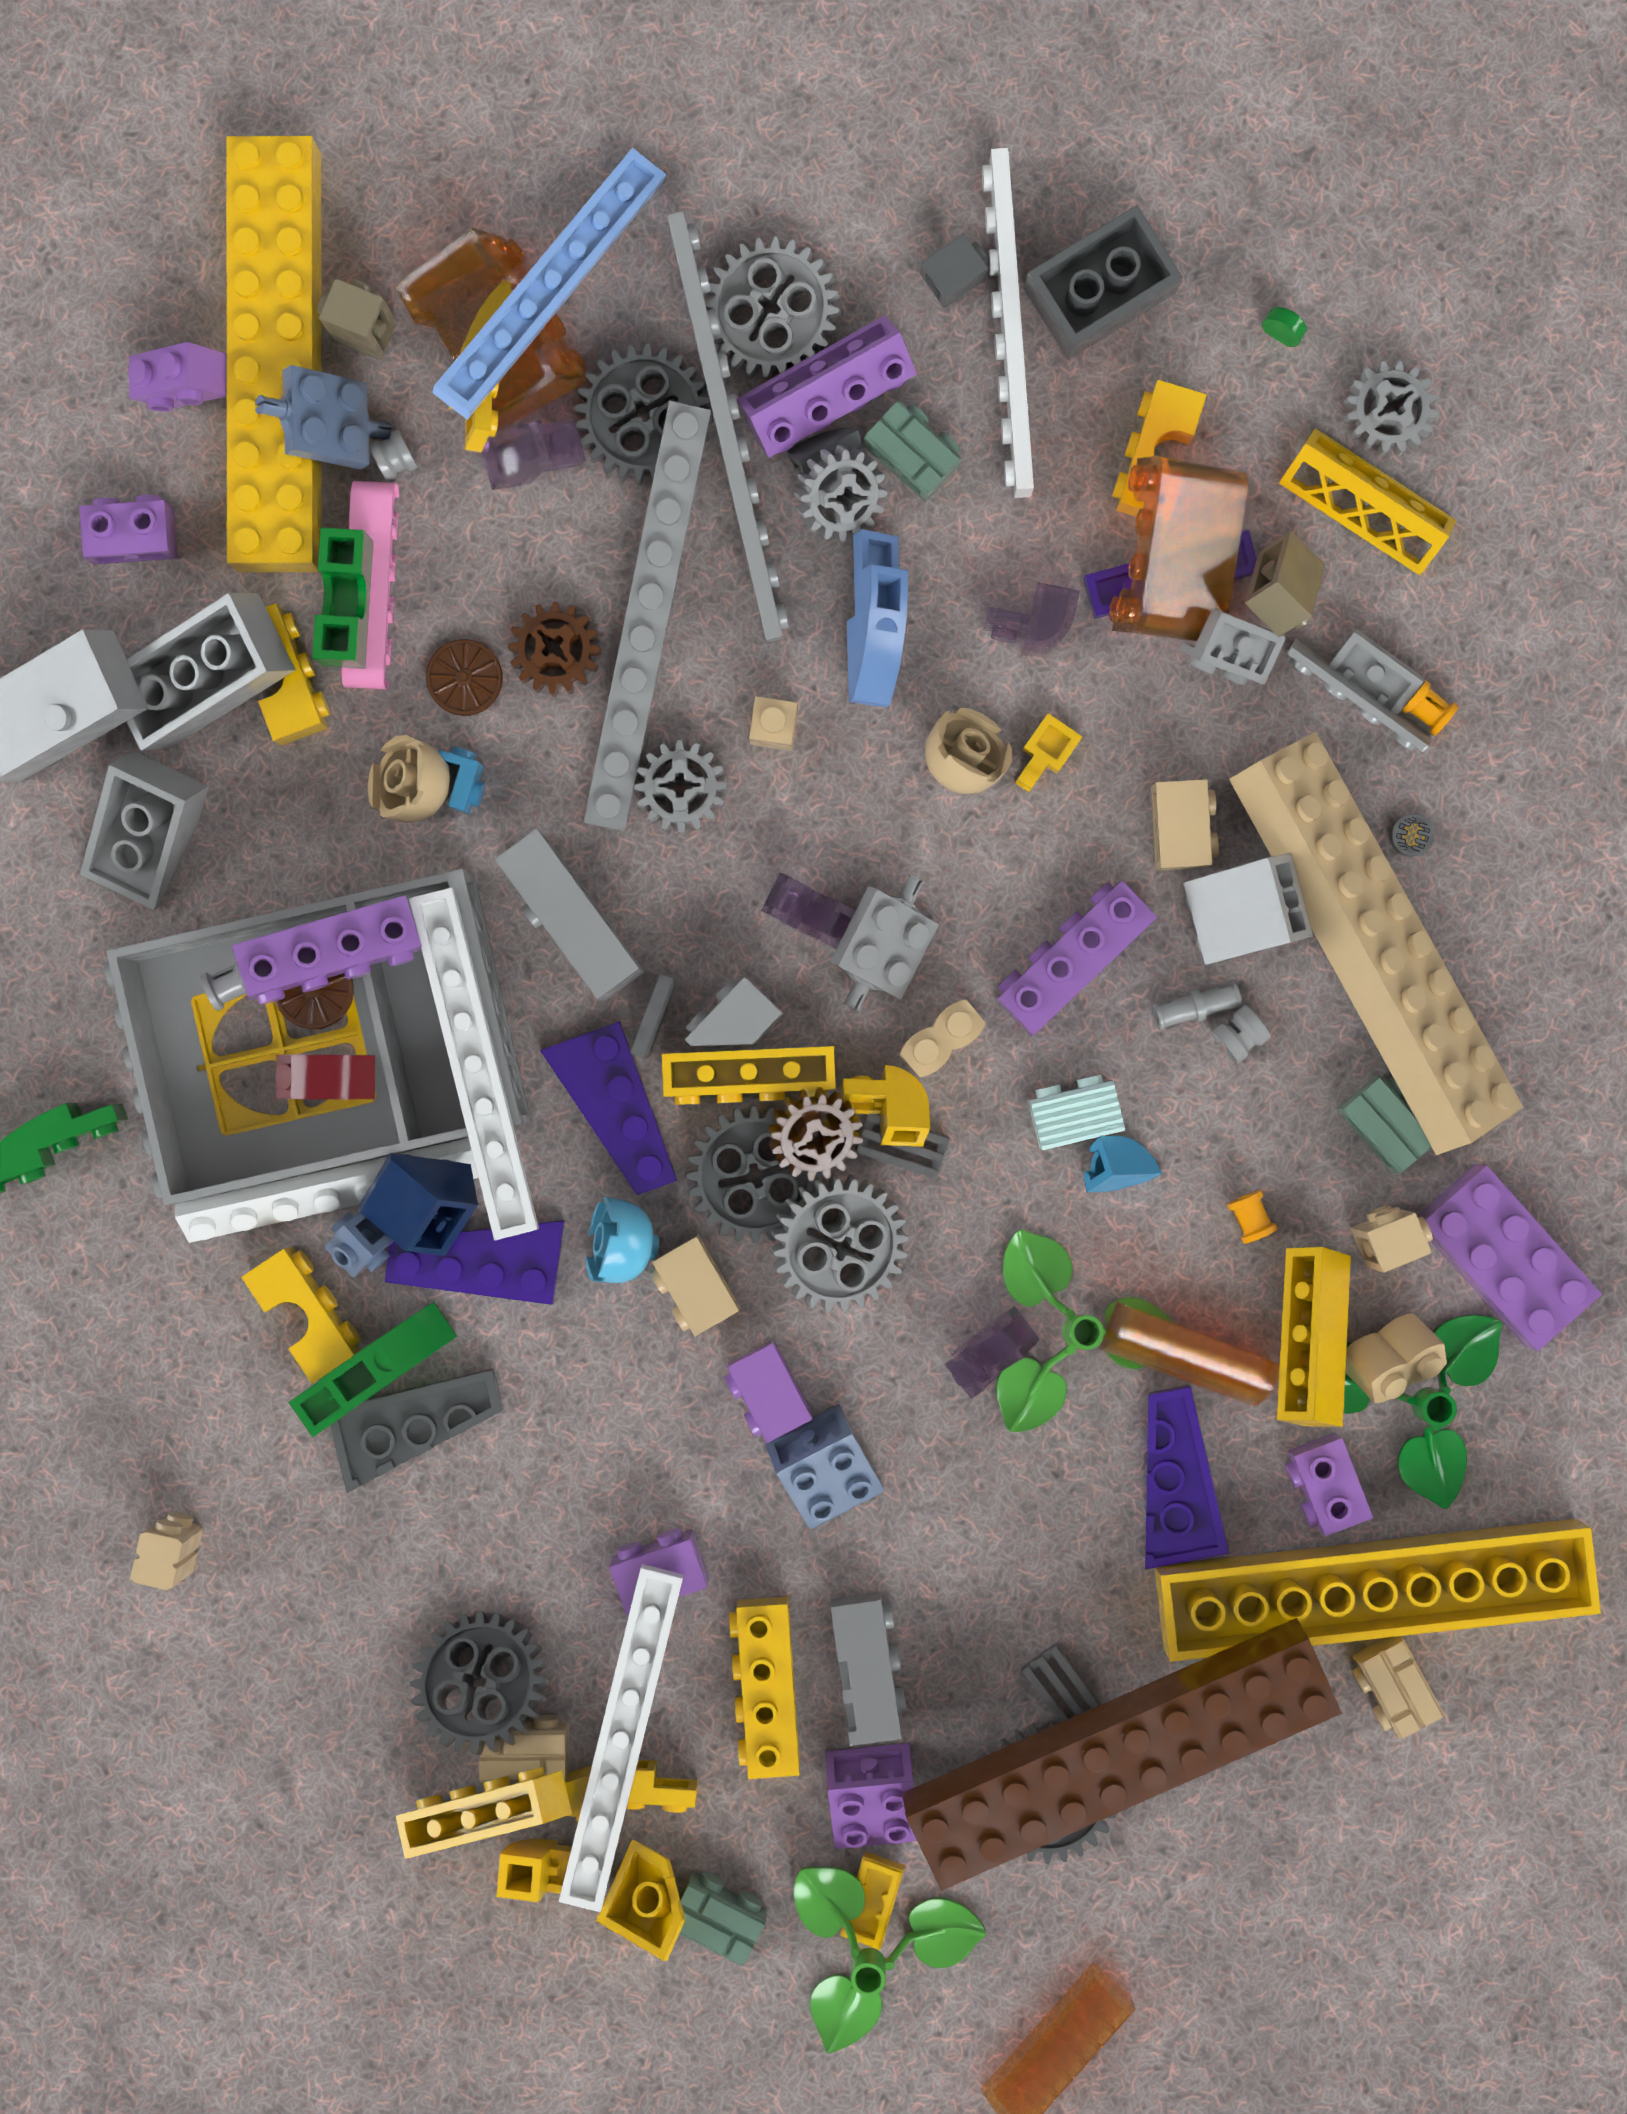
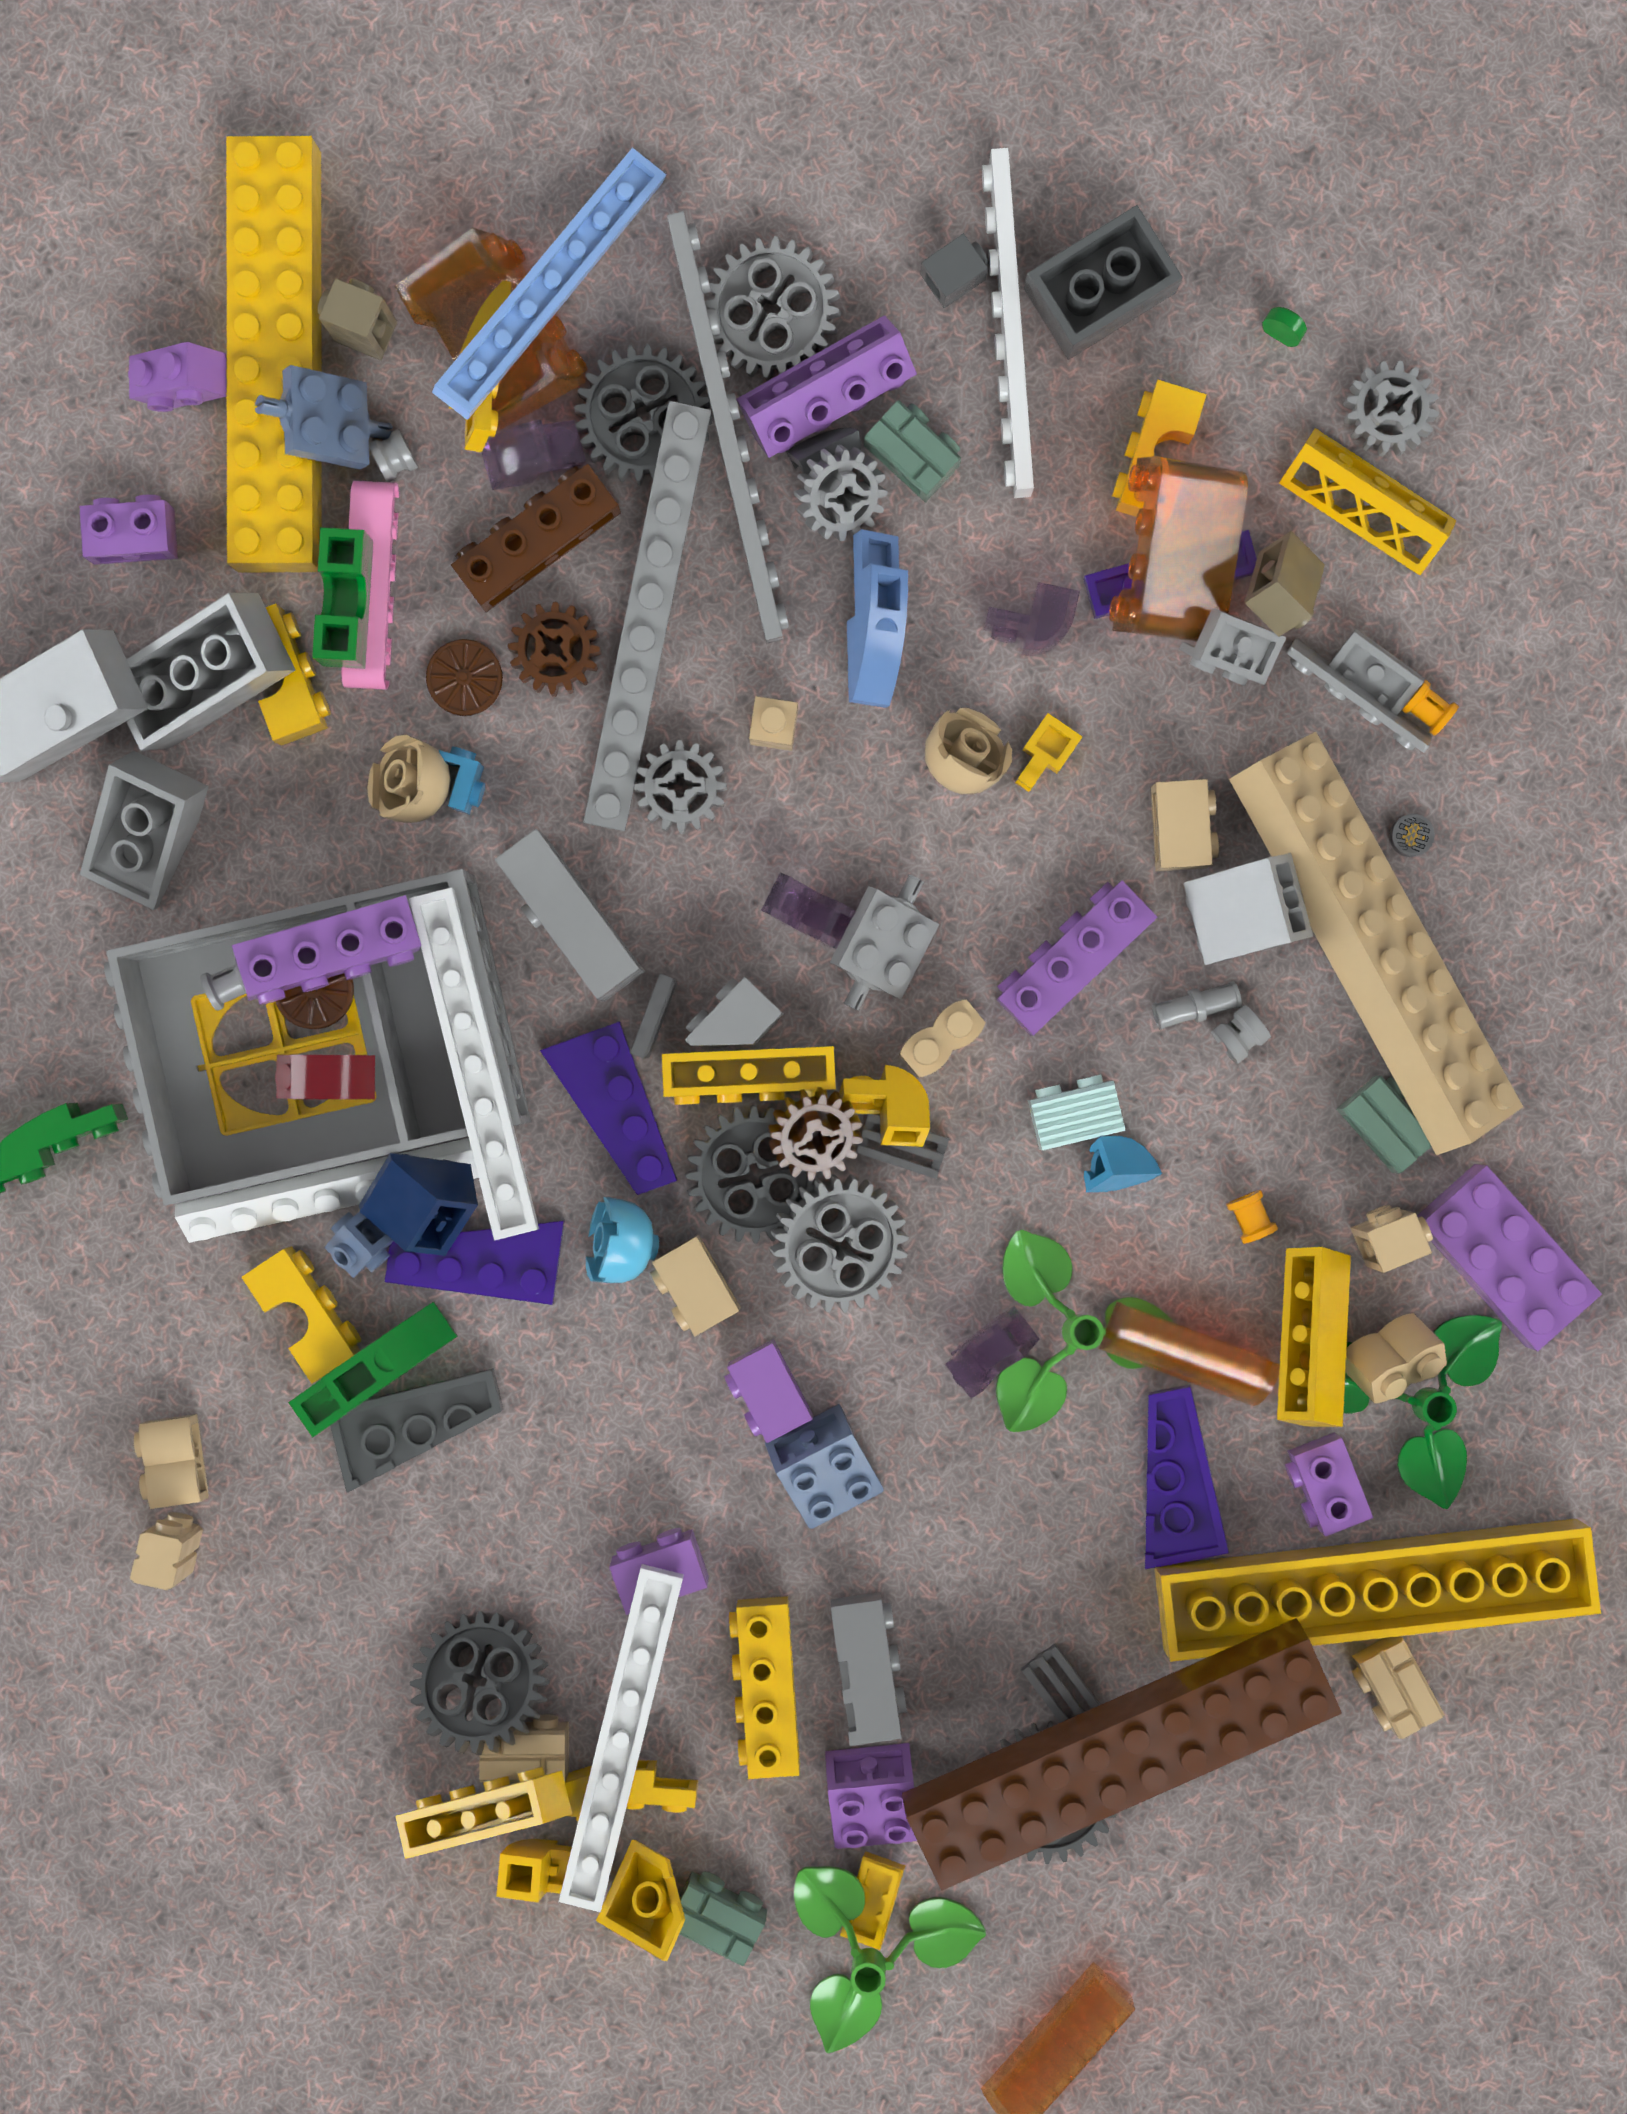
none -> tan brick [134,1414,209,1509]
none -> reddish brown brick [451,464,621,612]

